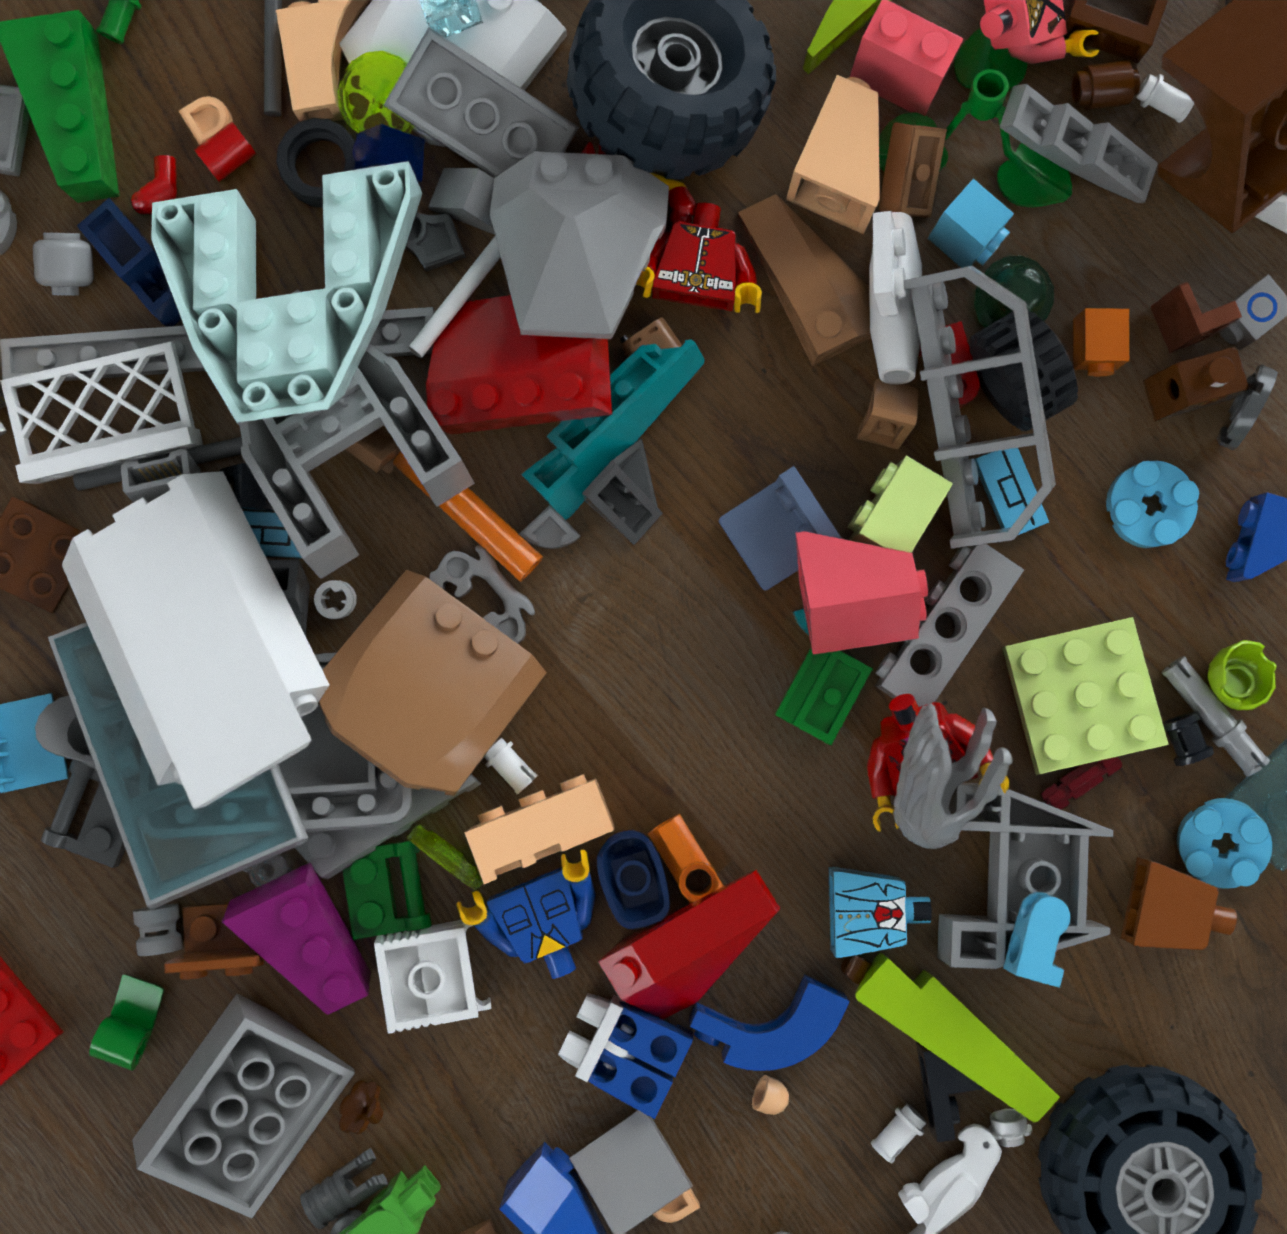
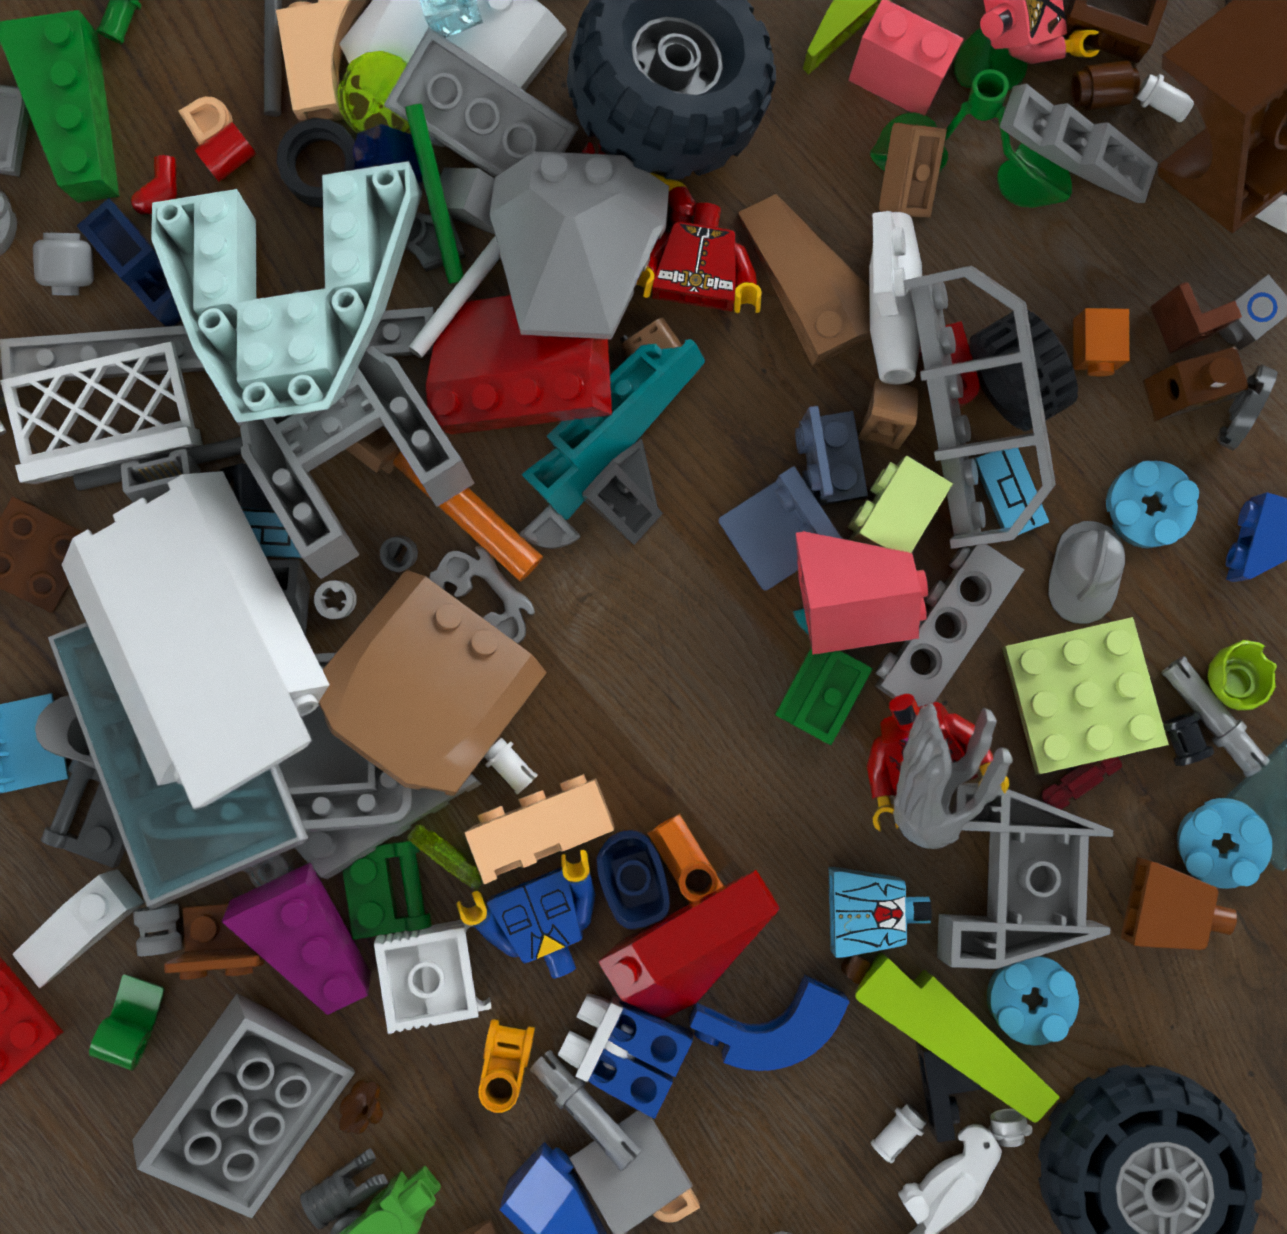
light nougat hinge [752,1075,789,1115] -> none
light nougat slope [786,75,880,234] -> none
medium azure brick [927,179,1014,268] -> none
clear green hat [974,255,1054,328] -> none
medium azure leg [1003,892,1070,988] -> none
none -> white slope [12,869,144,988]
none -> dark grey hinge [380,535,418,572]
none -> green bar [405,103,464,284]
none -> light orange piece [479,1019,535,1113]
none -> light grey pin [530,1050,642,1172]
none -> sand blue bracket [795,406,868,506]
none -> medium azure plate [987,955,1079,1045]
none -> light grey piece [1048,521,1125,624]

